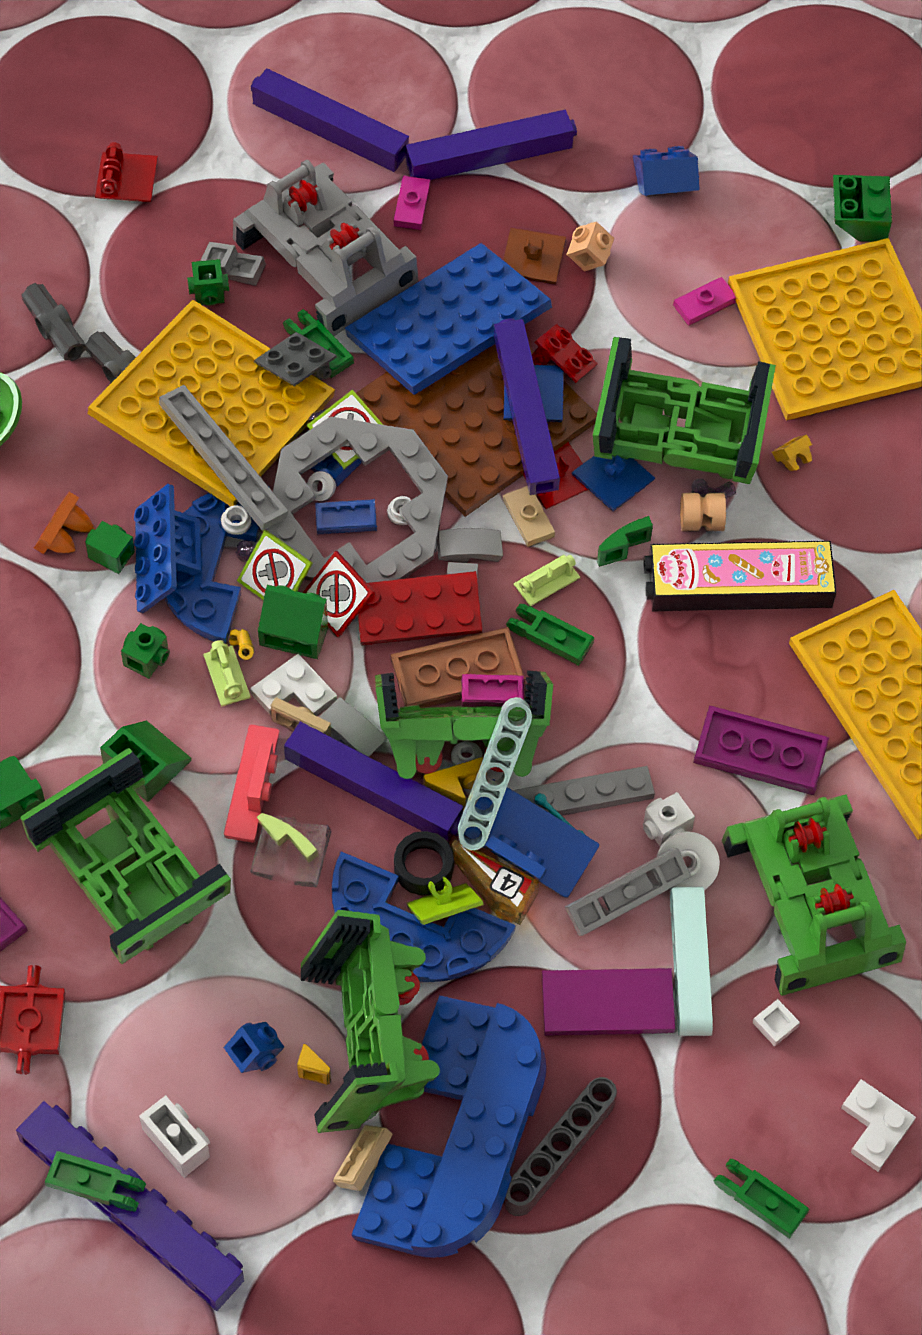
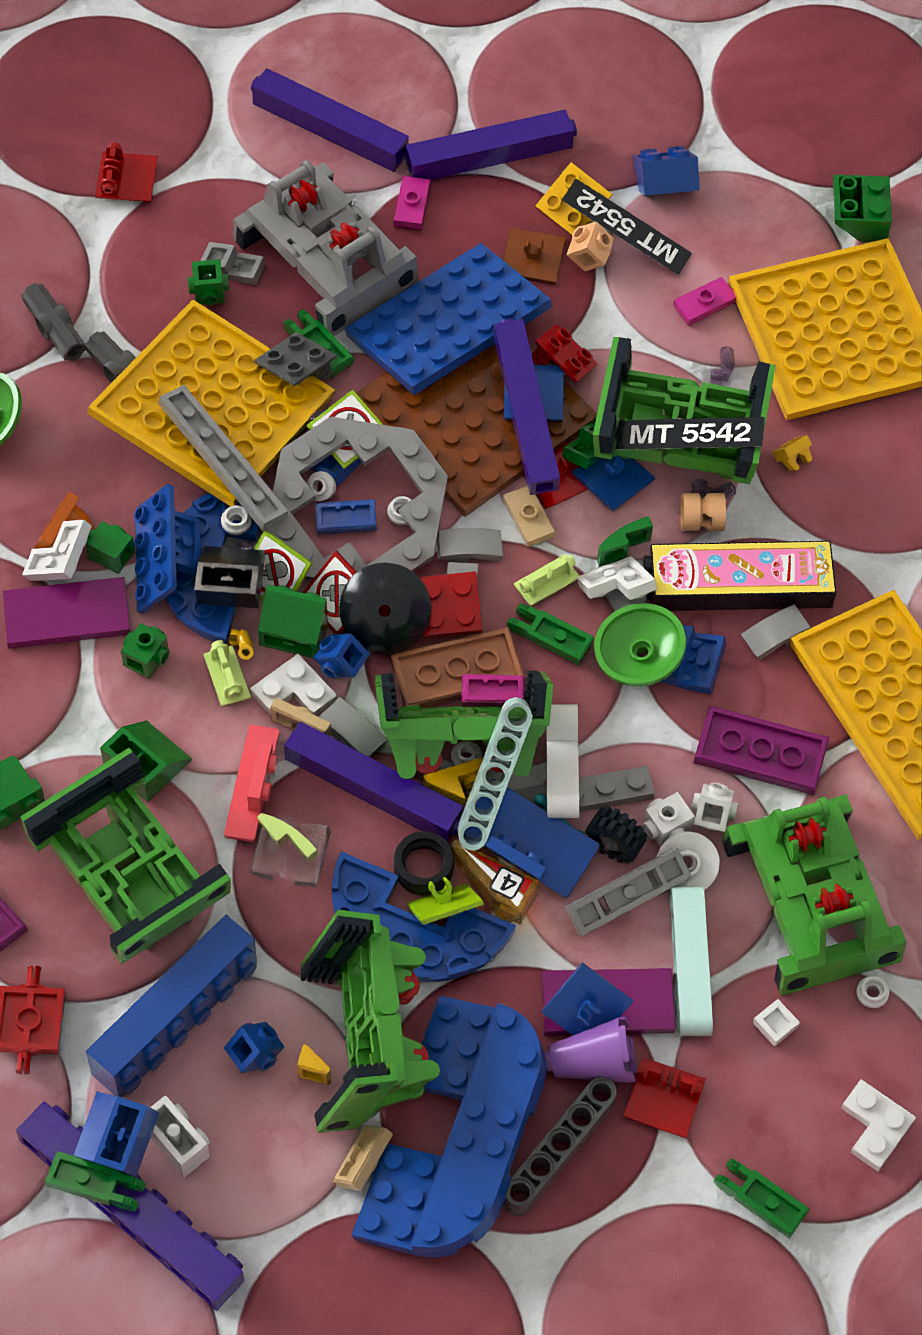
none -> magenta tile [3,577,130,649]
none -> white plate [22,520,92,581]
none -> blue slope [73,1092,159,1177]
none -> blue brick [86,914,257,1097]
none -> black slope [194,546,265,609]
none -> blue brick [313,634,370,678]
none -> black dish [339,562,431,655]
none -> yellow hinge [535,162,612,235]
none -> blue piece [541,962,634,1035]
none -> medium lavender cone [545,1017,637,1083]
none -> white beam [546,704,579,818]
none -> black sticker [562,179,692,275]
none -> green slope [562,421,600,469]
none -> white plate [577,556,657,600]
none -> black wheel [585,806,647,864]
none -> bright green dish [594,603,687,687]
none -> black sticker [616,417,765,450]
none -> red hinge [623,1057,706,1139]
none -> blue slope [660,625,727,694]
none -> white brick [691,783,738,832]
none -> clear purple arm [710,346,735,386]
none -> light grey slope [741,604,811,661]
none -> white plate [856,976,889,1008]

